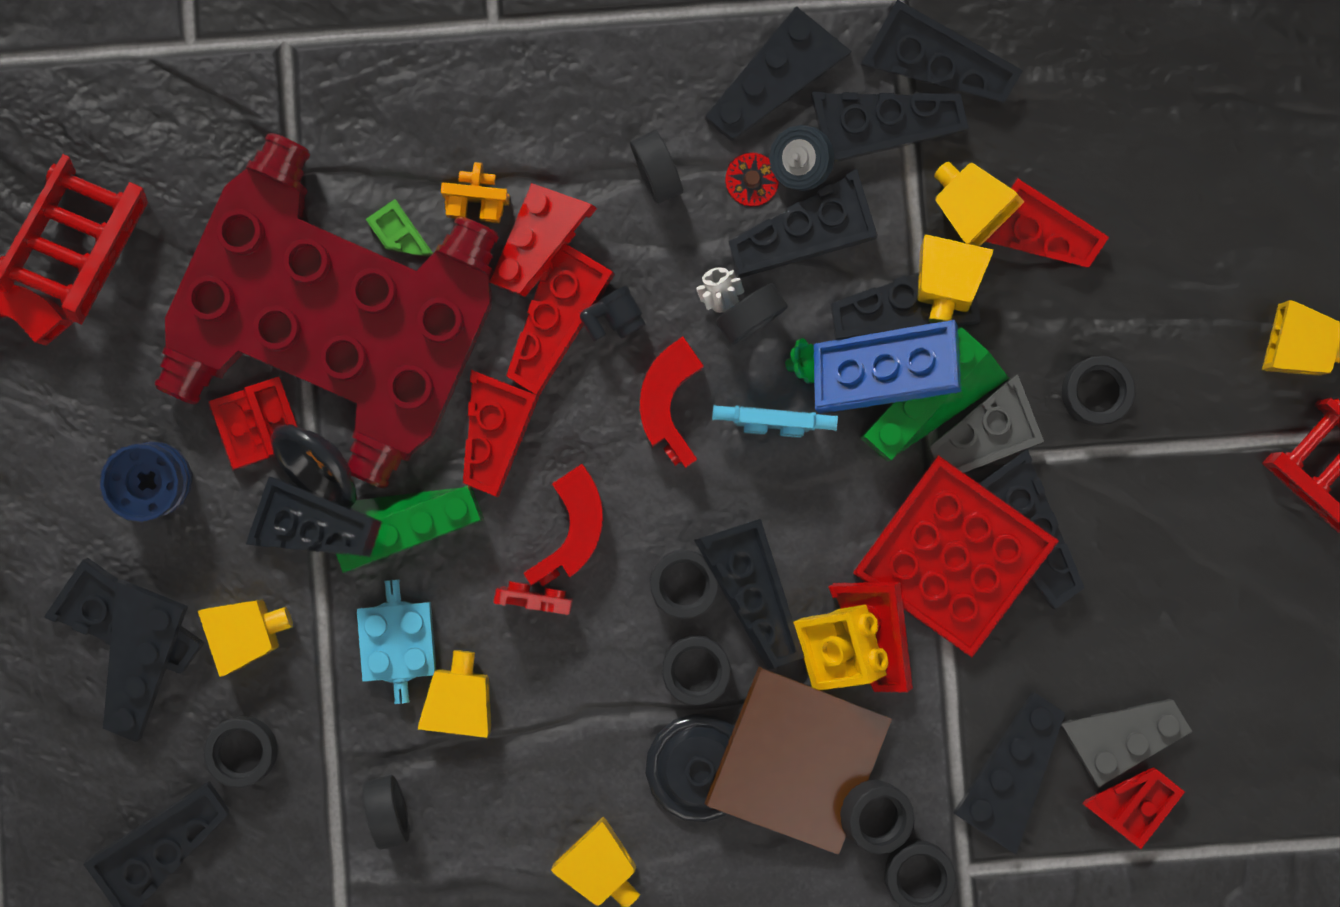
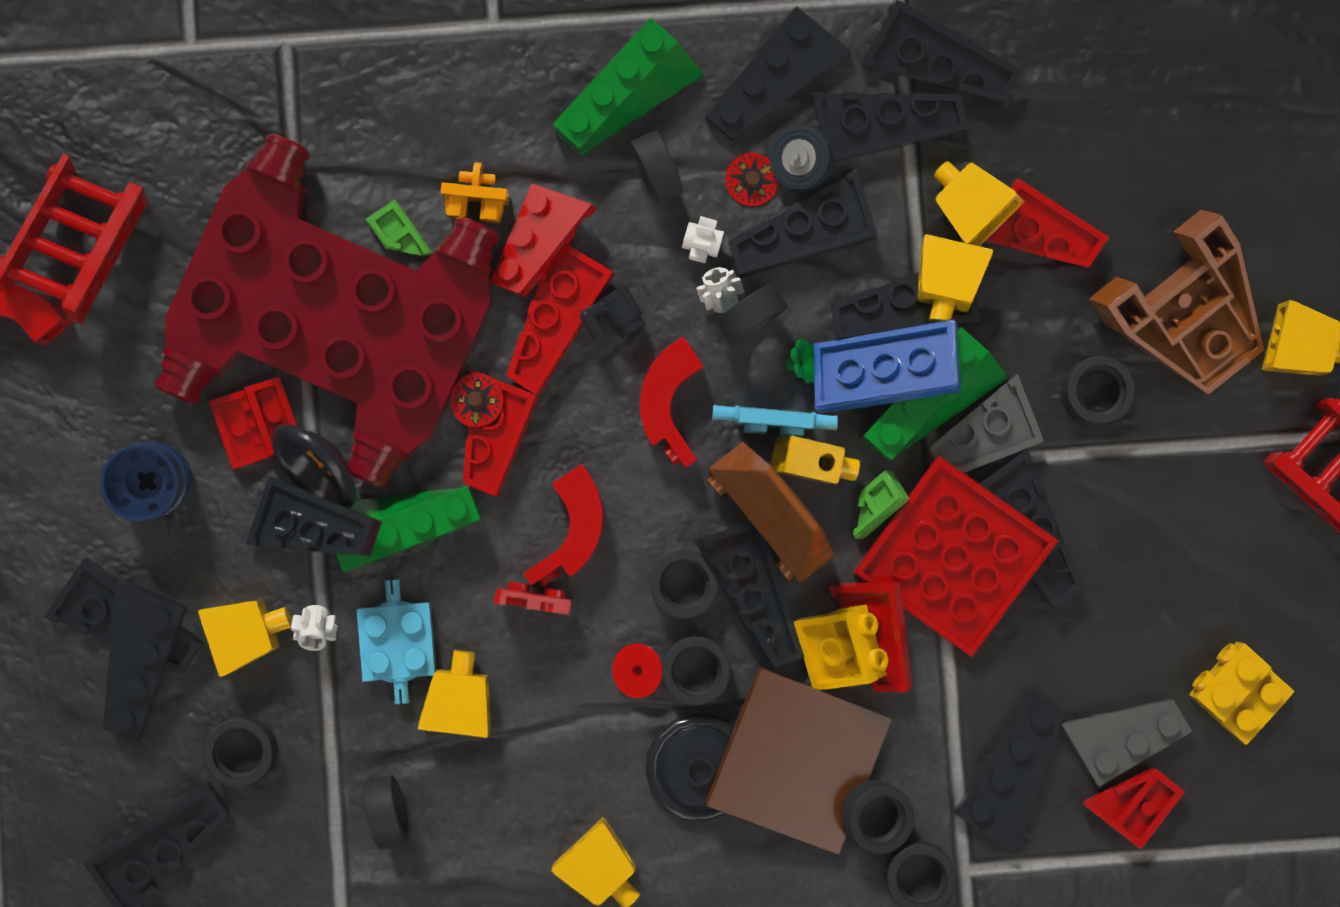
none -> white gear [291,605,338,651]
none -> piece [451,373,504,427]
none -> green wedge [553,18,704,157]
none -> red piece [612,643,663,698]
none -> white gear [682,216,724,263]
none -> dark orange wedge [707,441,835,583]
none -> yellow torso [770,436,860,484]
none -> bright green tile [853,470,910,540]
none -> dark orange wedge [1089,210,1264,395]
none -> yellow plate [1189,642,1295,745]

